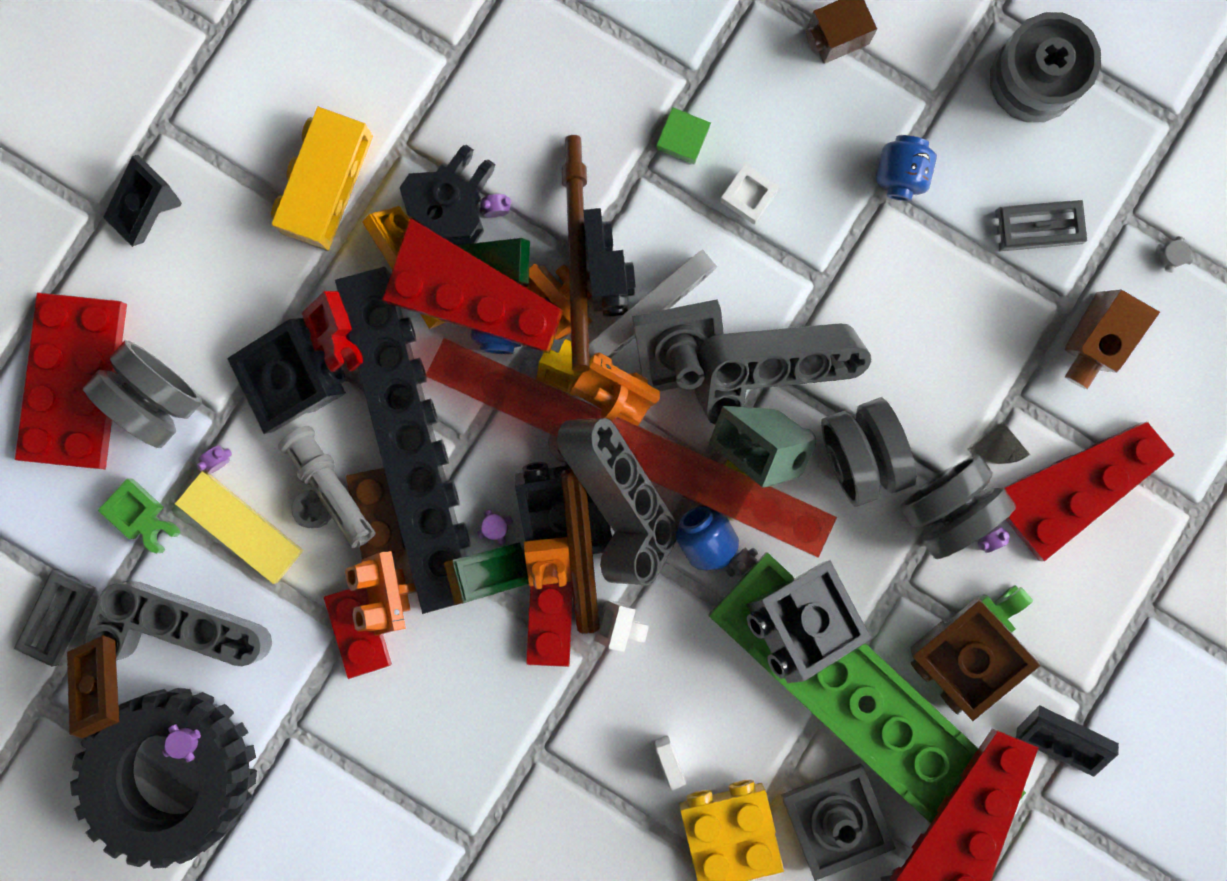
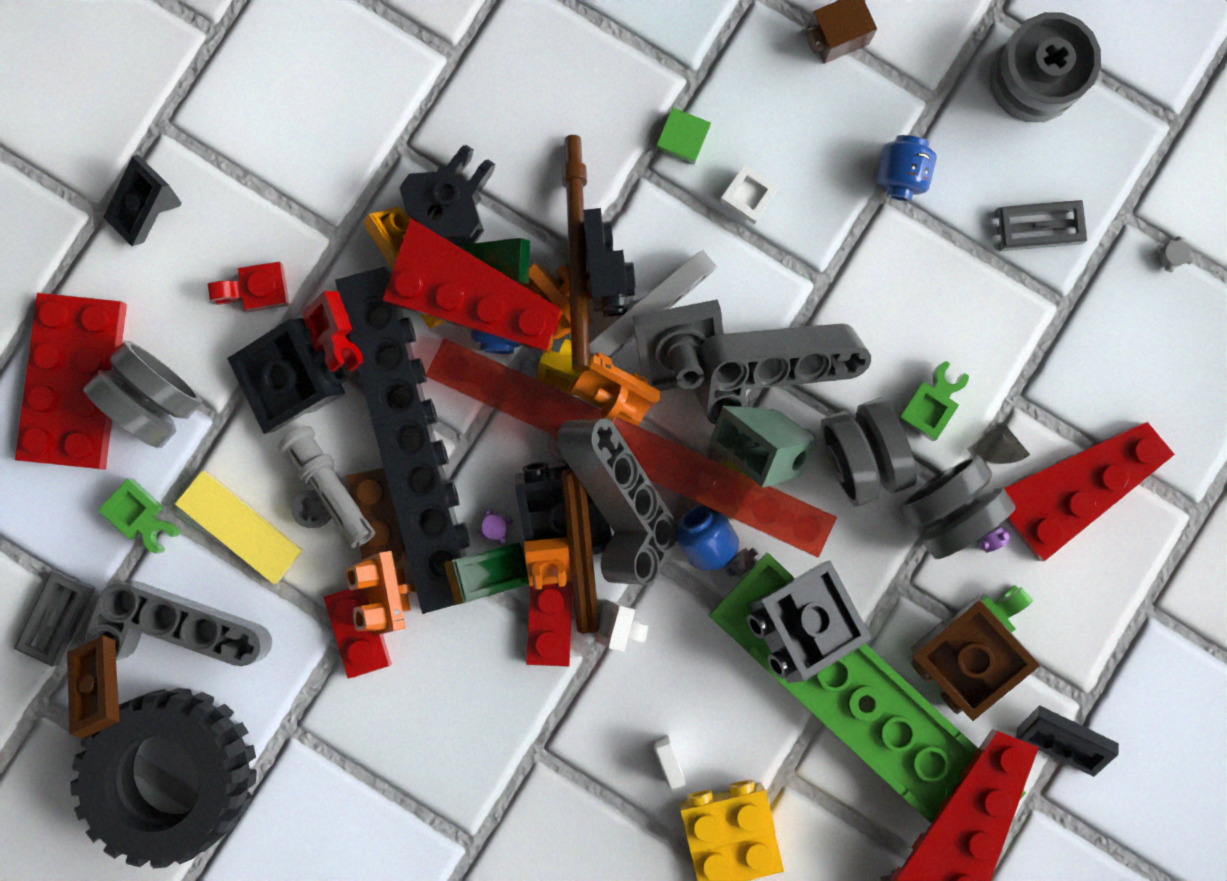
medium lavender piece [162,724,201,762] -> none
medium lavender piece [196,445,232,474] -> none
yellow brick [271,106,373,251] -> none
medium lavender piece [480,194,511,217] -> none
dark grey plate [781,763,896,881] -> none
dark orange torso [1064,289,1160,390] -> none
none -> red plate [207,261,290,312]
none -> bright green plate [898,361,969,441]

